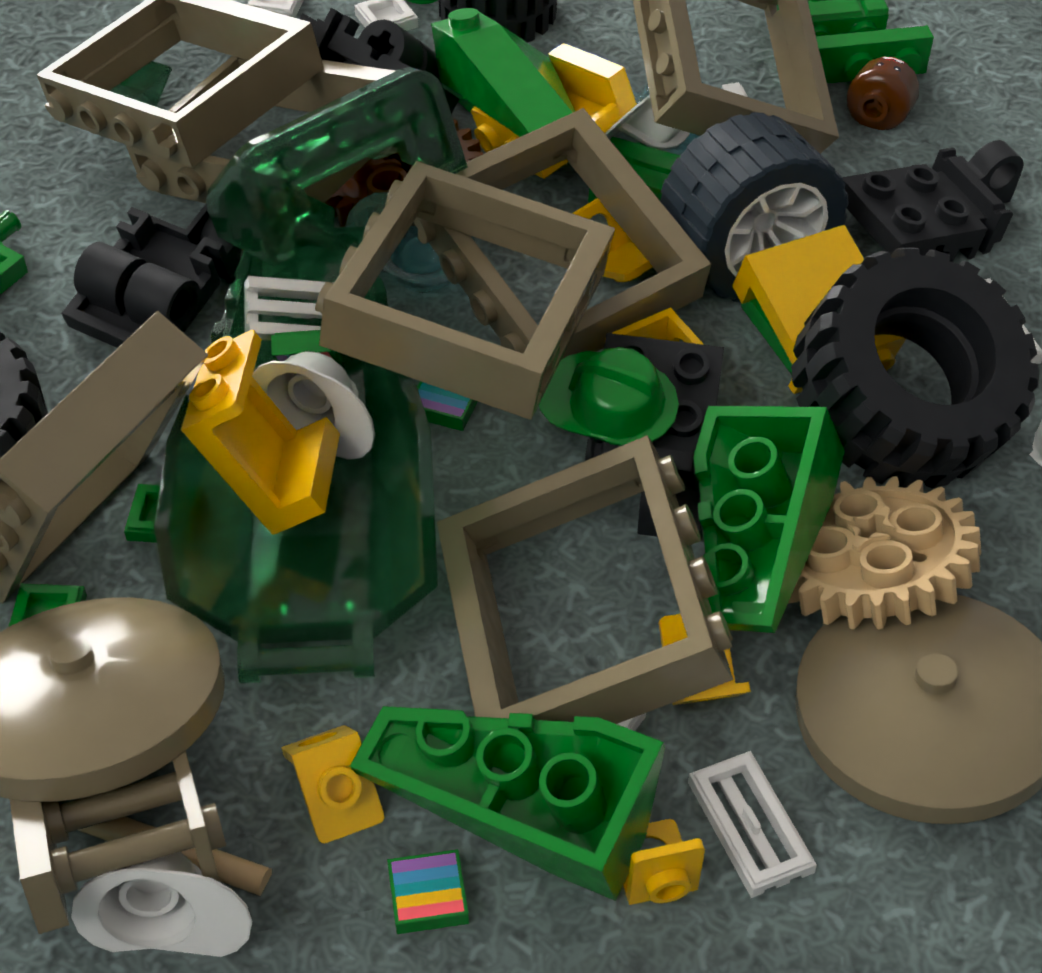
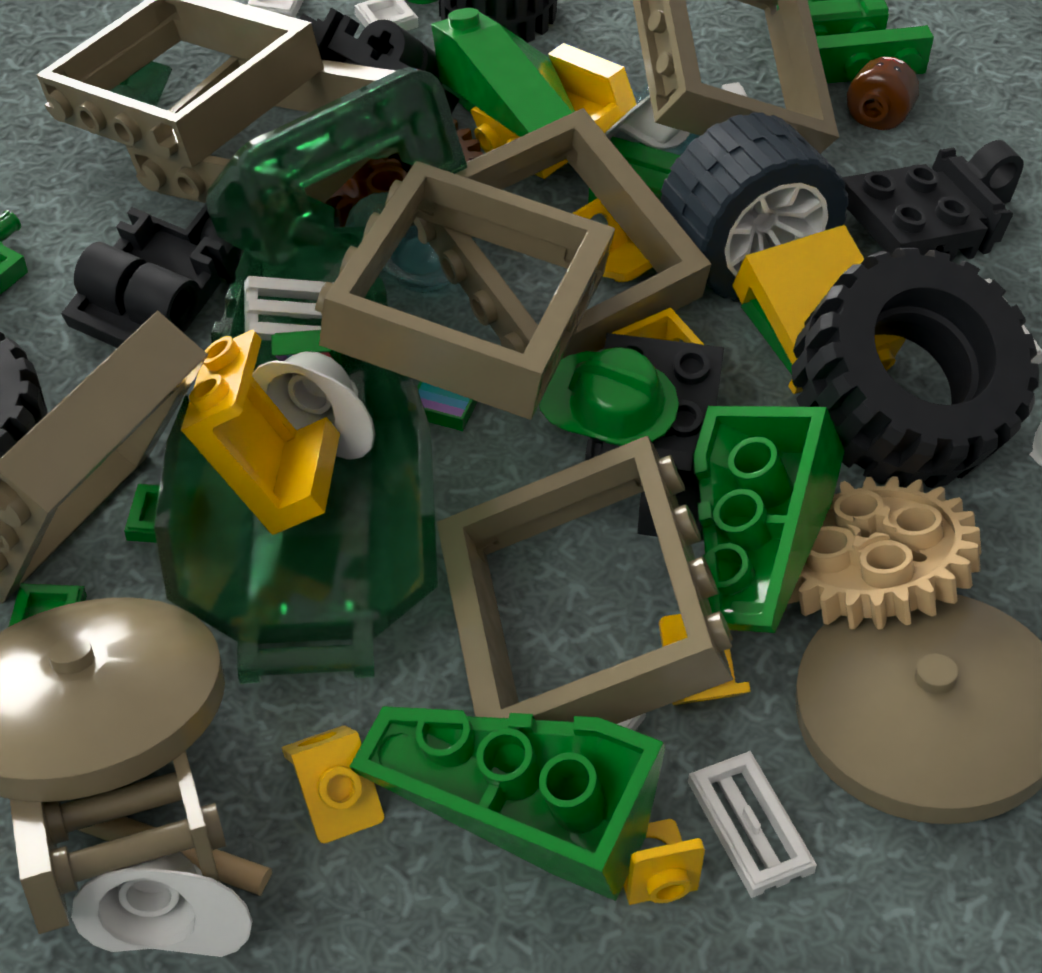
tile [387,849,469,934] -> none

